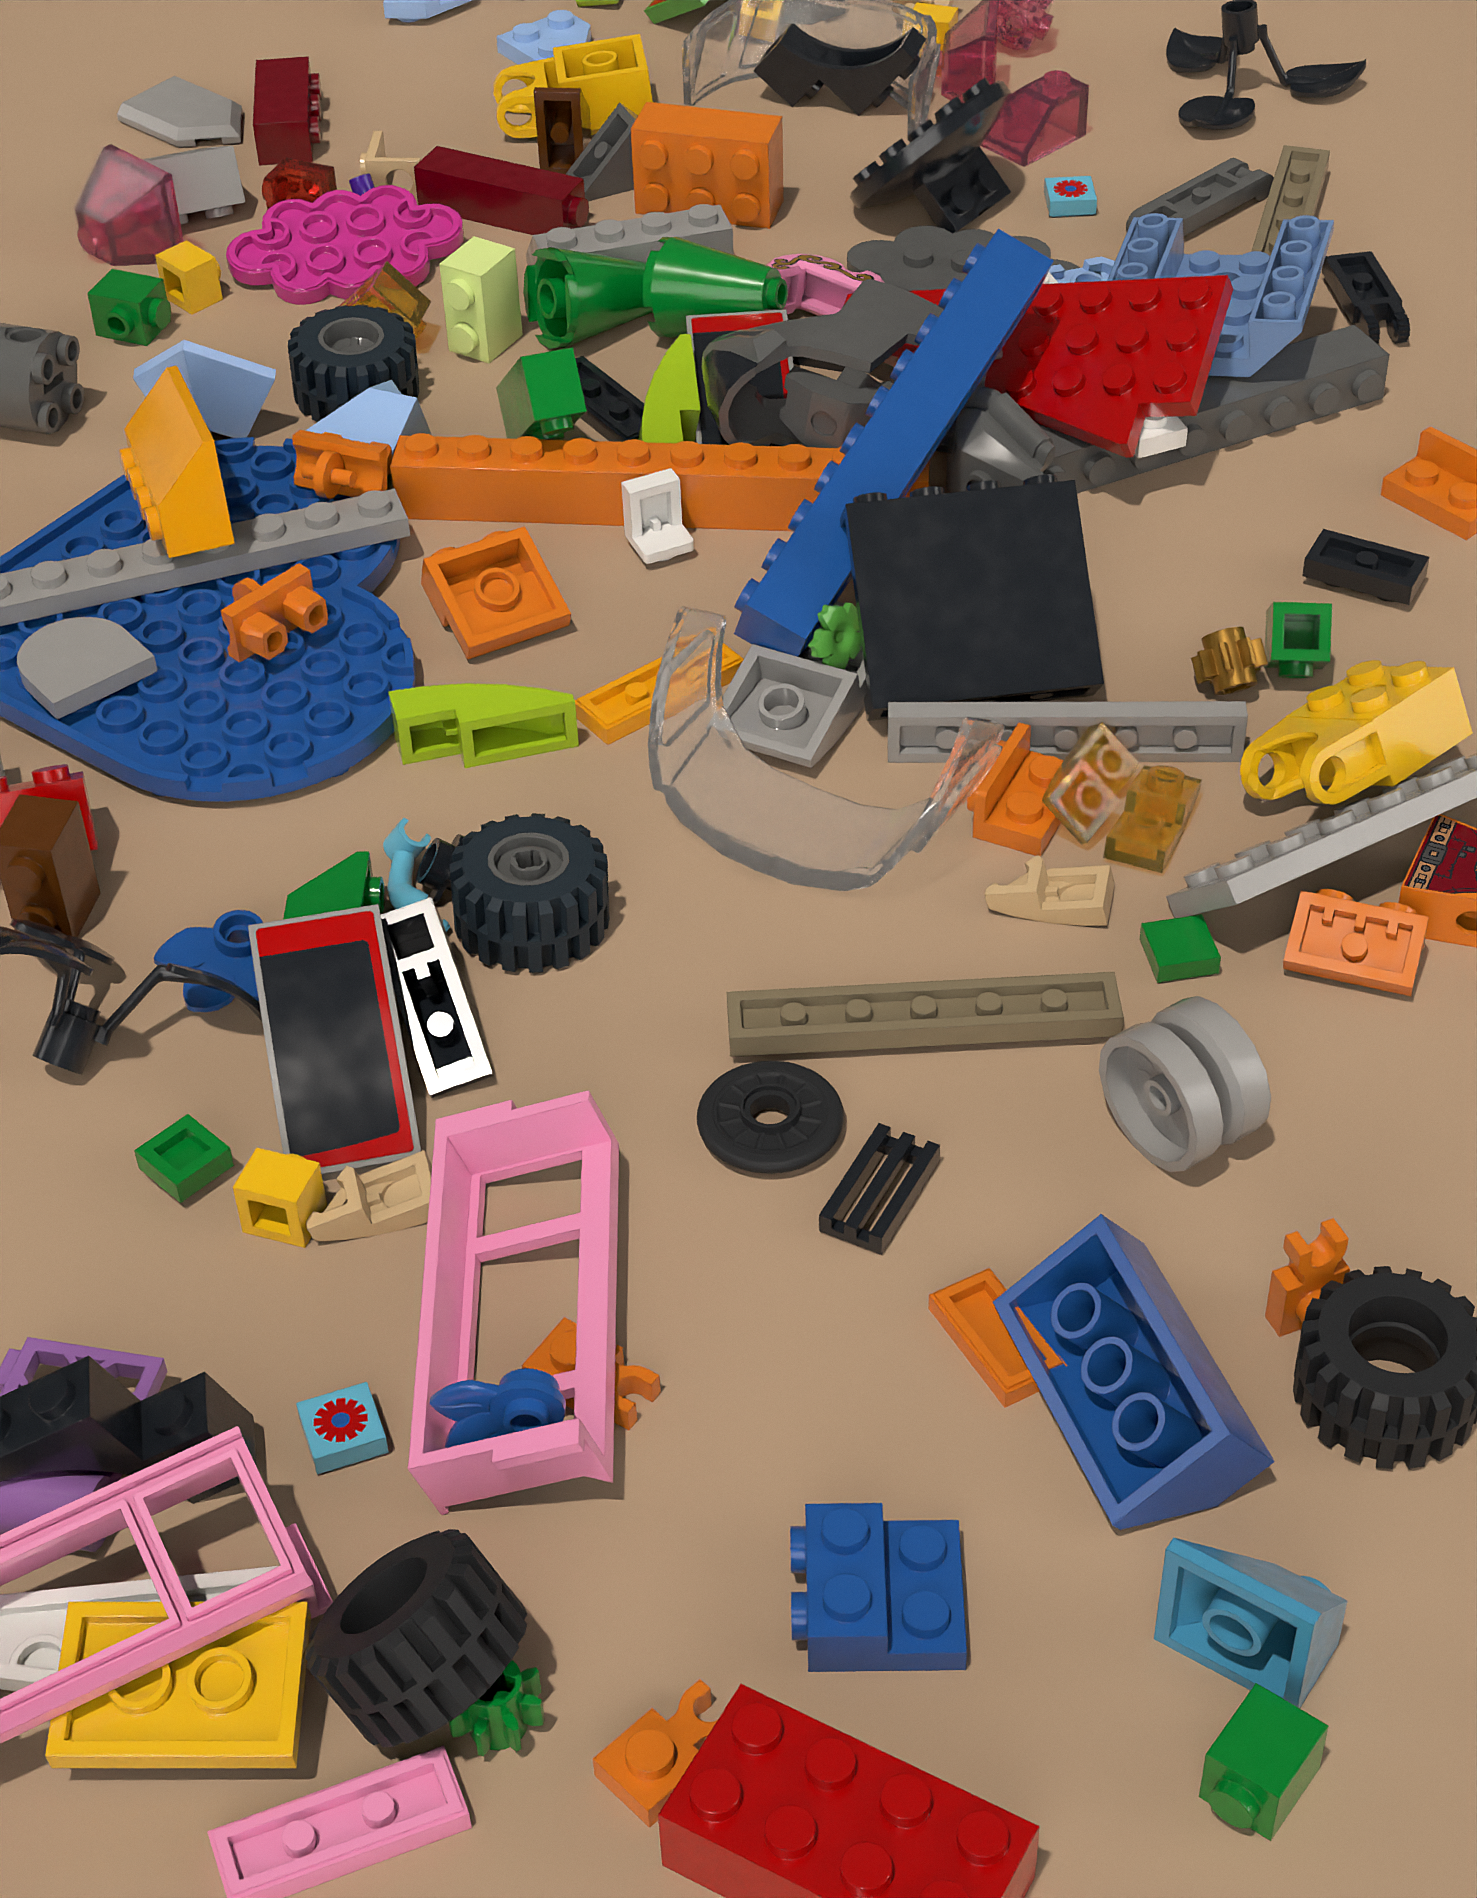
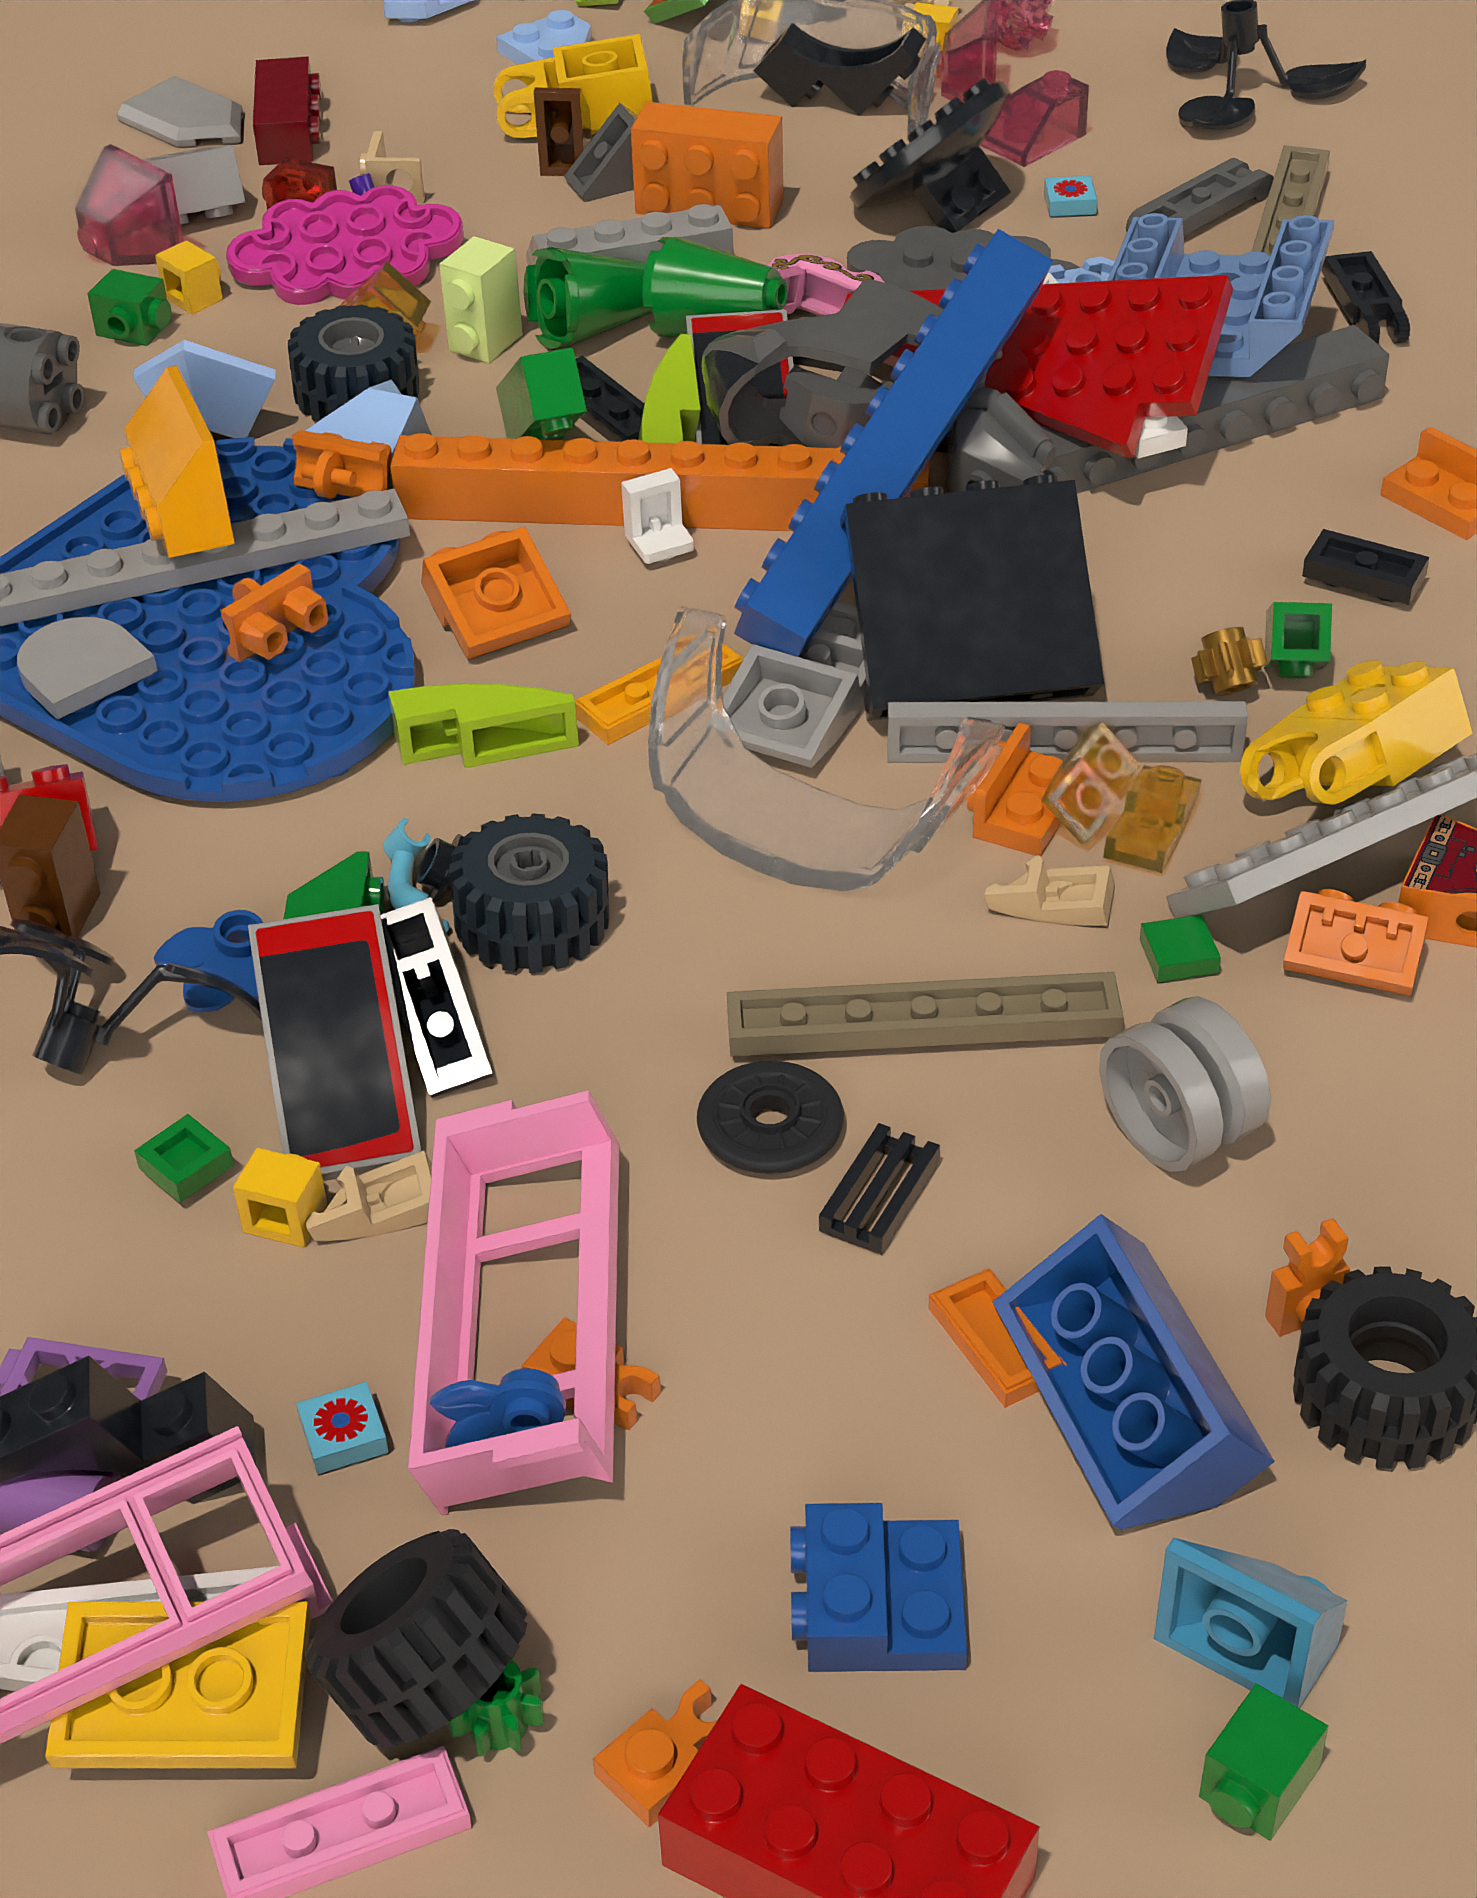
dark red brick [414,146,589,235] -> none
bright green plant [808,602,862,670] -> none

